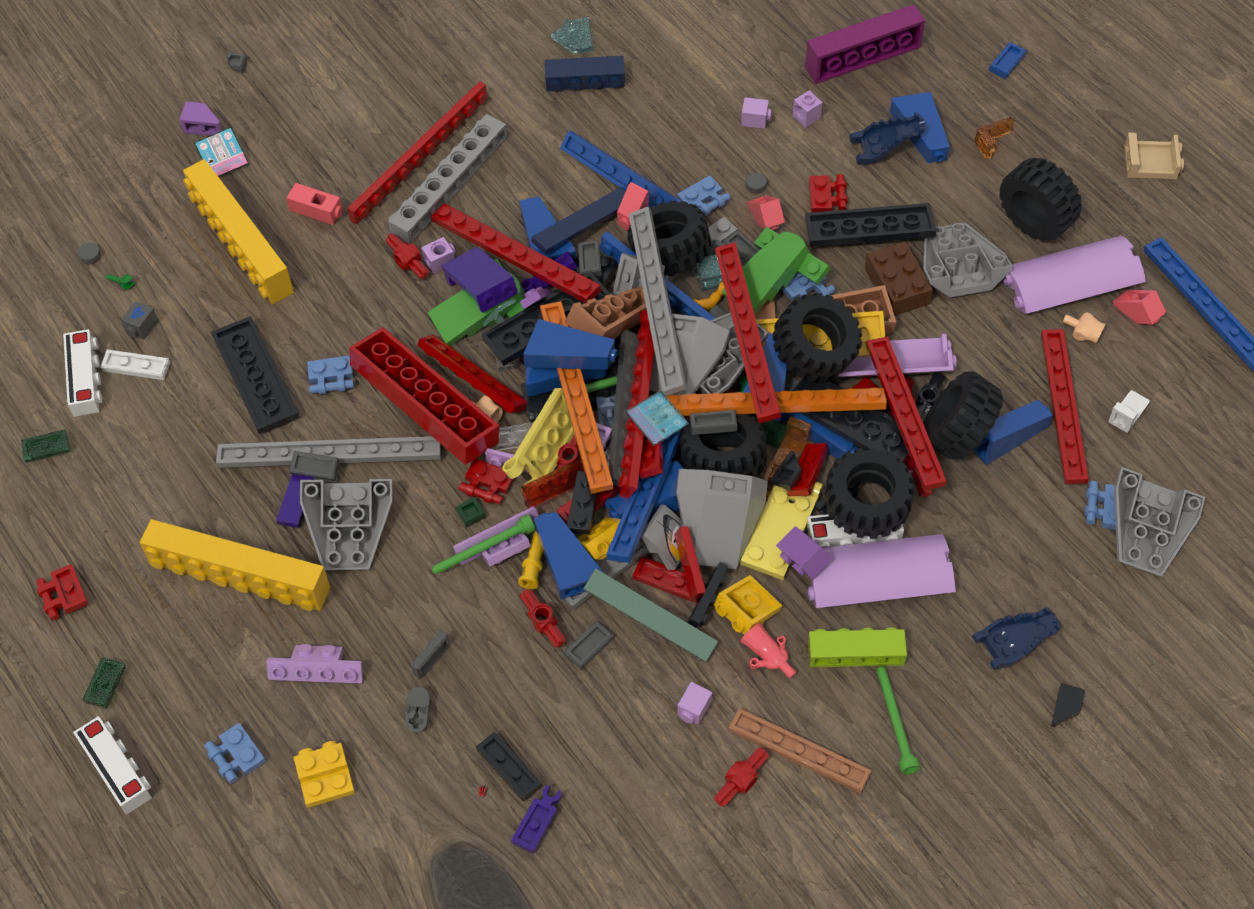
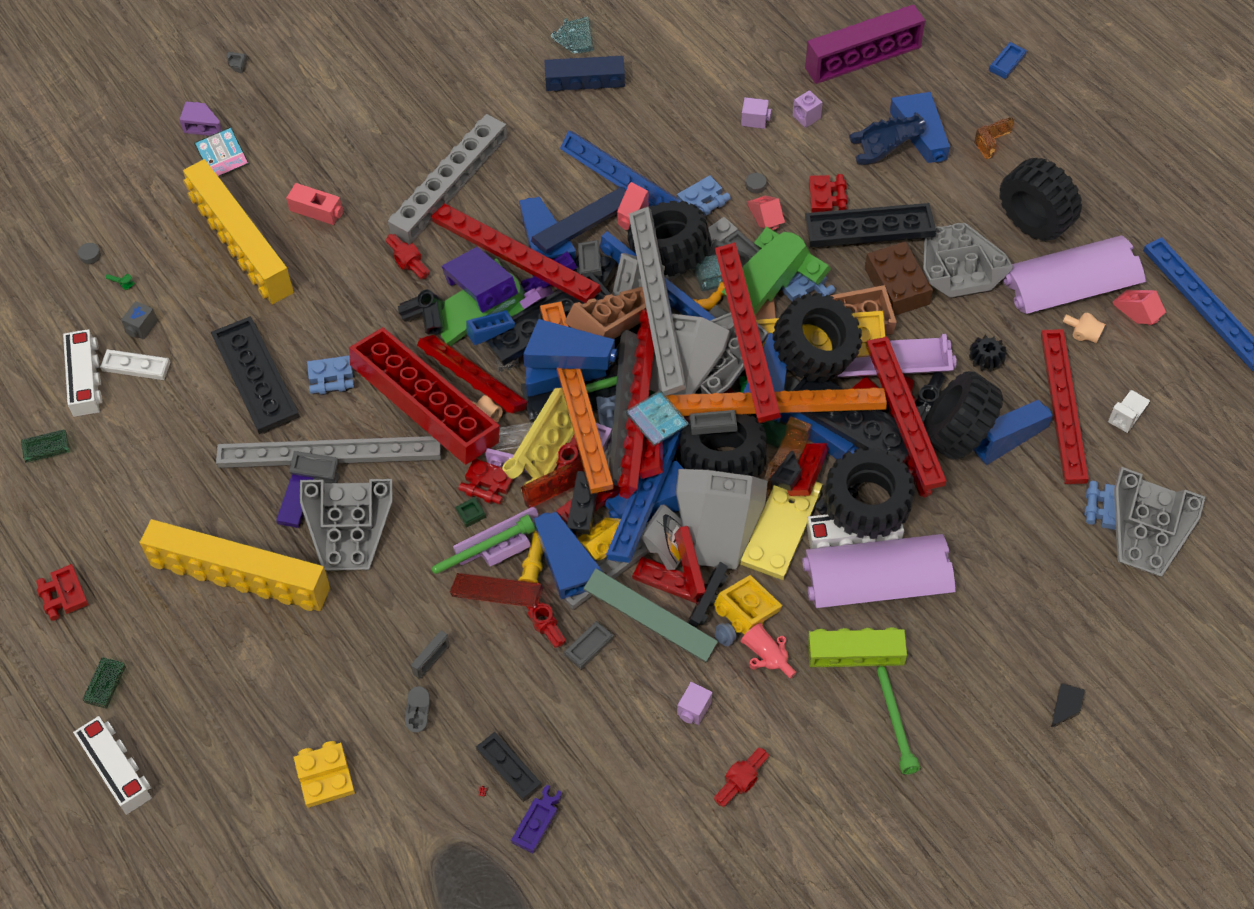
medium blue plate [204,723,266,784] -> none
lavender bracket [266,644,363,683] -> none
red plate [348,81,487,225] -> none
lavender brick [421,237,456,274] -> none
nougat tile [728,708,872,794] -> none
medium lavender brick [776,526,832,579] -> none
dark blue animal [972,607,1061,670] -> none
tan panel [1124,133,1184,179] -> none
none -> black piece [398,289,445,335]
none -> clear red tile [450,573,544,608]
none -> blue slope [466,310,515,345]
none -> sand blue plate [715,623,736,646]
none -> black gear [969,334,1007,372]

